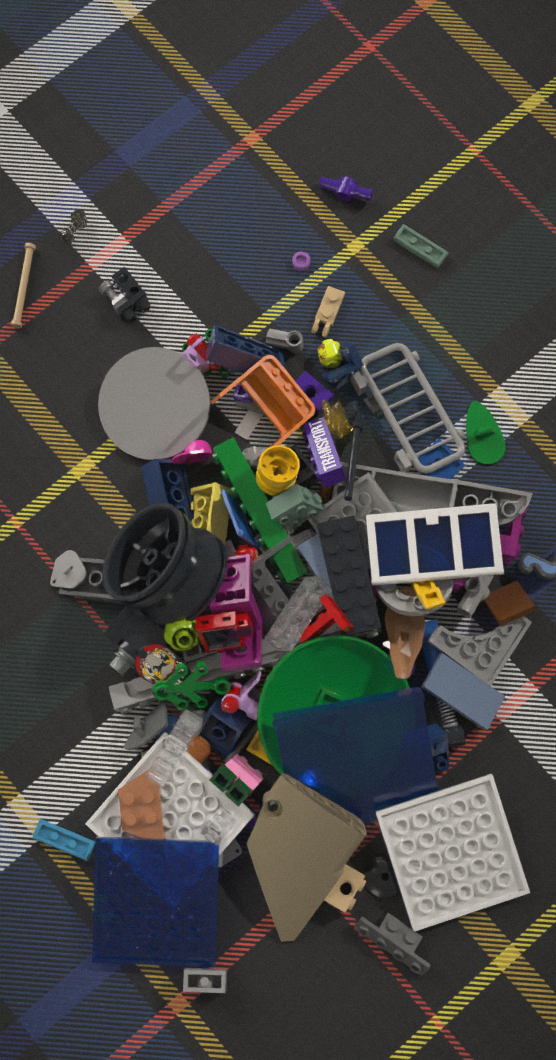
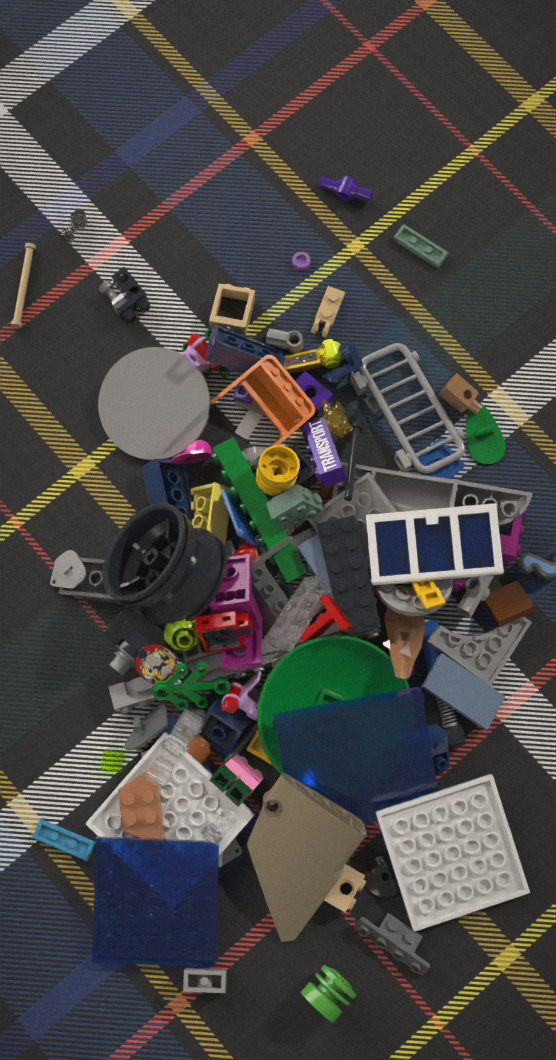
none -> clear neon green tile [101,750,124,773]
none -> tan window [209,284,255,336]
none -> slope [283,349,321,374]
none -> bright green wheel [301,964,357,1023]
none -> medium nougat torso [437,373,483,414]

